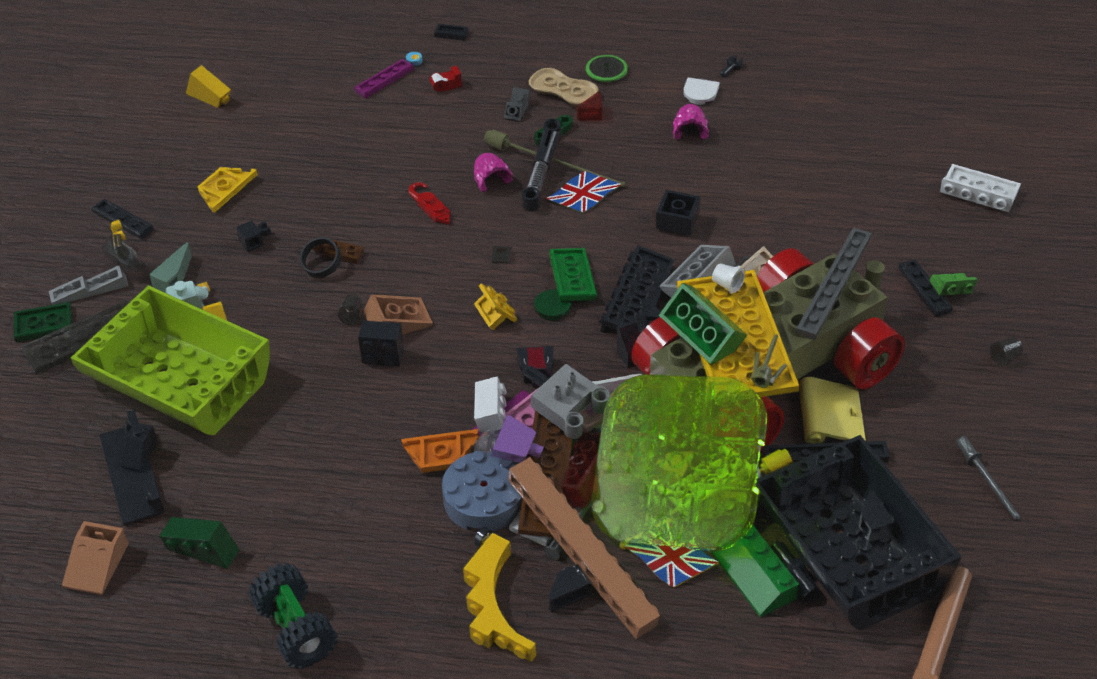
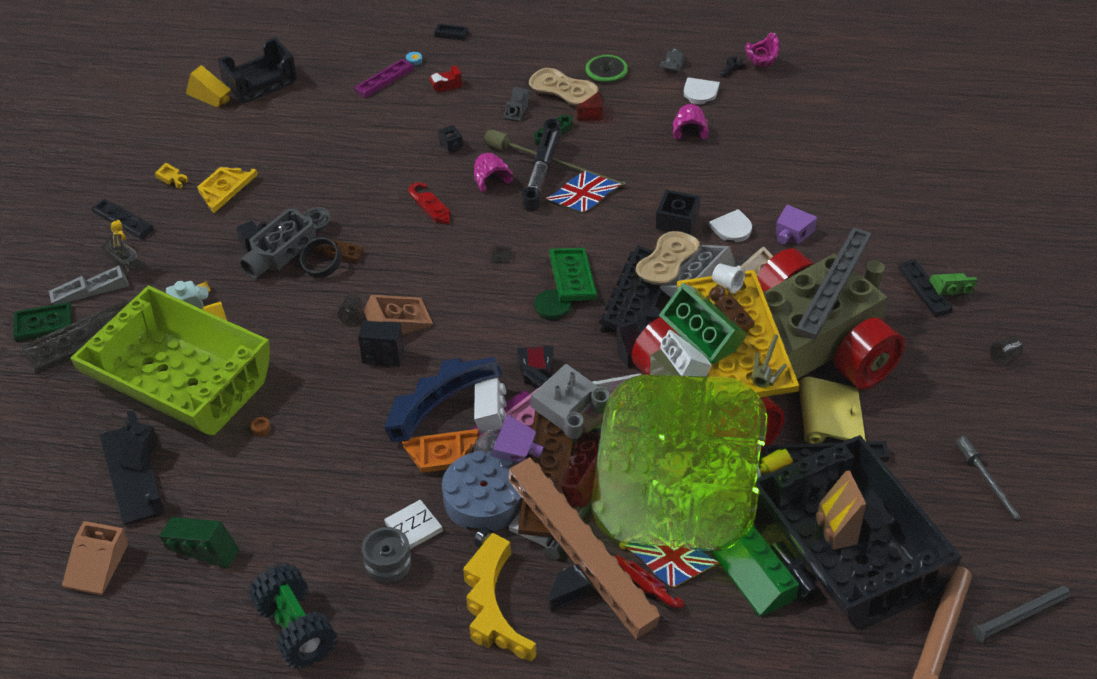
sand green slope [149,242,192,293] -> none
yellow bracket [474,283,517,330] -> none
white bracket [940,164,1021,212] -> none
none -> yellow plate [155,163,188,189]
none -> black windscreen [217,37,297,103]
none -> dark grey brick [239,207,331,279]
none -> dark orange tile [250,417,271,437]
none -> dark grey wheel [362,527,412,583]
none -> dark blue arch [384,357,502,443]
none -> white tile [384,500,443,549]
none -> black brick [438,125,463,152]
none -> red plate [615,555,684,609]
none -> tan plate [636,231,700,285]
none -> dark grey slope [660,49,686,72]
none -> white slope [660,330,712,383]
none -> white tile [709,209,752,242]
none -> reddish brown plate [709,286,755,331]
none -> dark pink hair [745,33,780,67]
none -> medium lavender torso [775,205,817,244]
none -> nougat slope [816,471,866,550]
none -> dark grey axle [973,586,1070,643]

